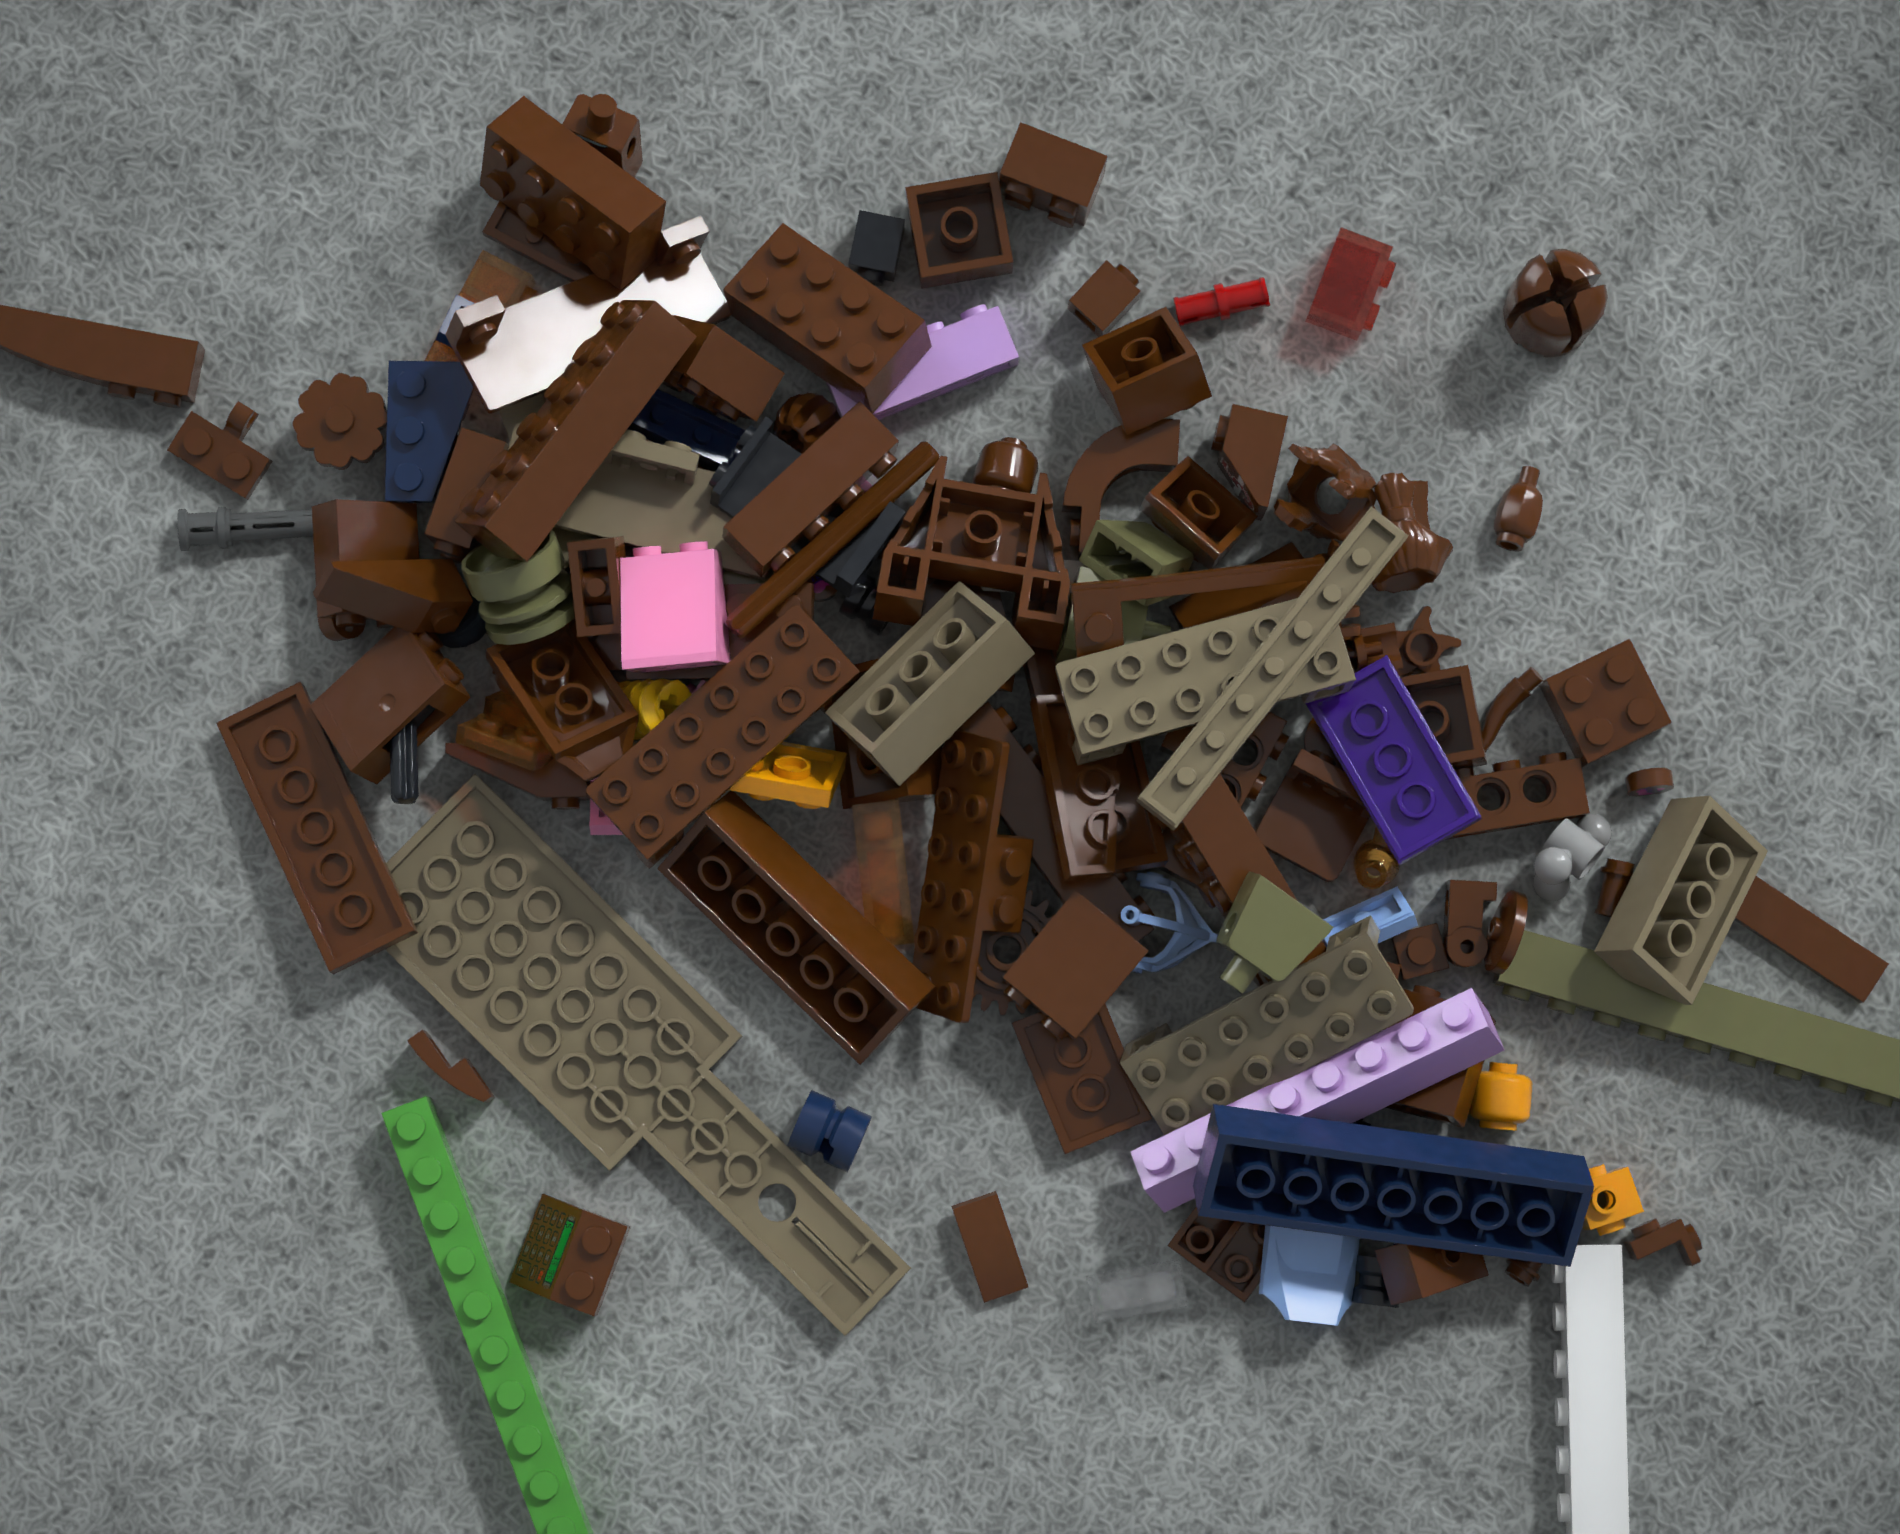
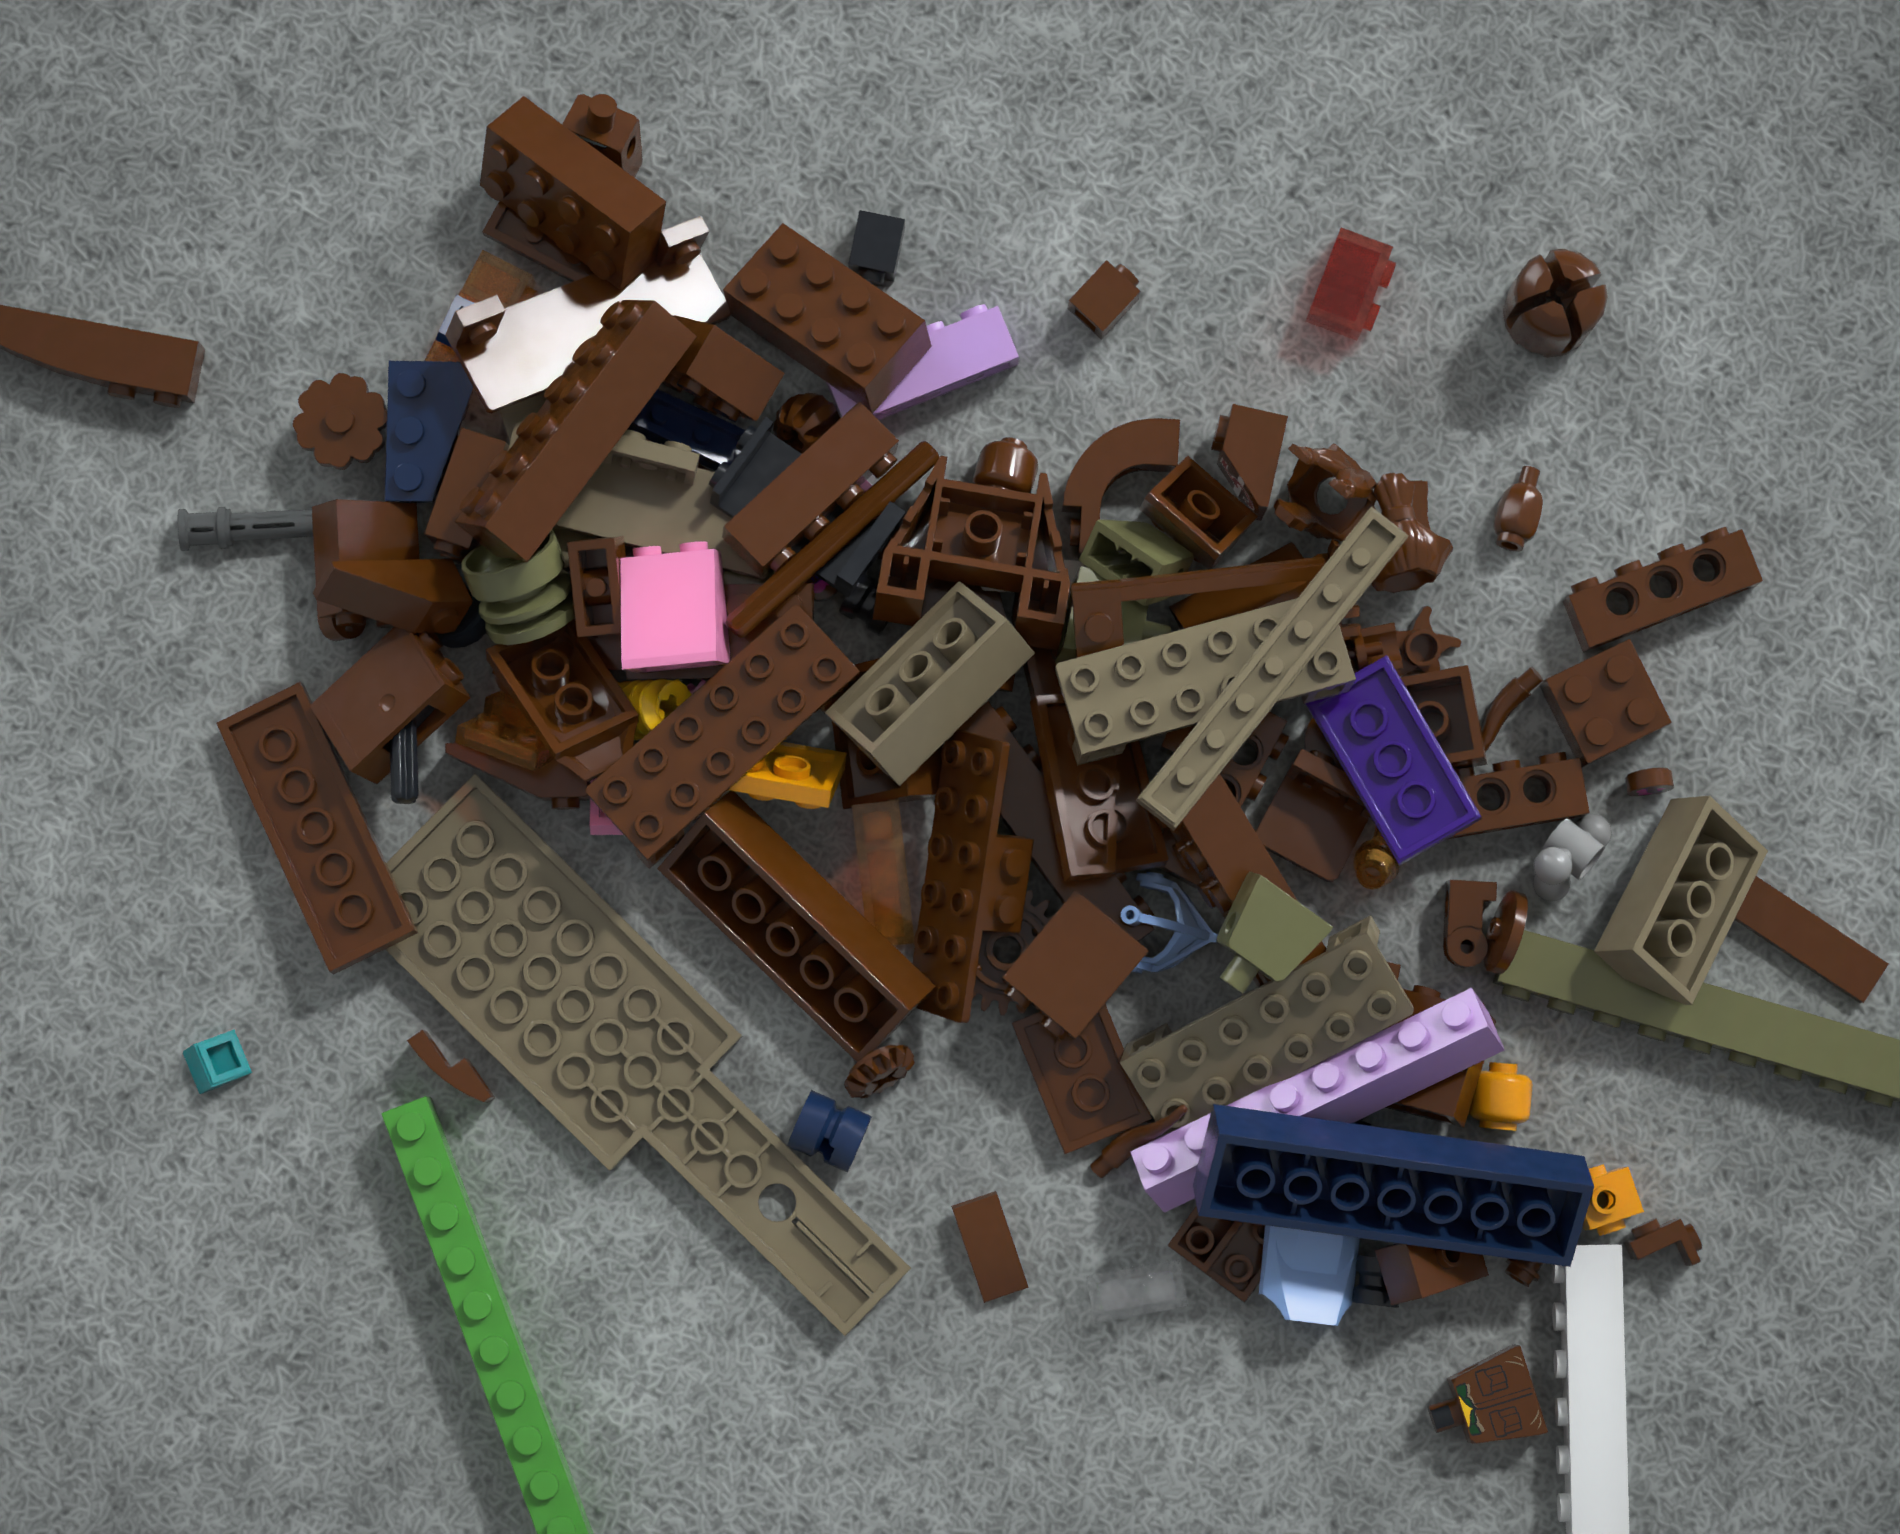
reddish brown plate [167,401,273,500] -> none
reddish brown slope [509,1194,631,1316] -> none
reddish brown brick [905,172,1013,289] -> none
reddish brown brick [999,122,1108,228] -> none
reddish brown brick [1082,307,1212,435] -> none
red pin [1173,277,1270,327] -> none
light blue plate [1322,886,1418,948] -> none
reddish brown plate [1391,923,1449,981] -> none
reddish brown pin [1595,858,1635,917] -> none
none -> teal slope [183,1029,252,1094]
none -> reddish brown gear [844,1045,915,1099]
none -> reddish brown animal [1090,1105,1188,1178]
none -> reddish brown torso [1428,1344,1548,1444]
none -> reddish brown brick [1563,527,1763,653]

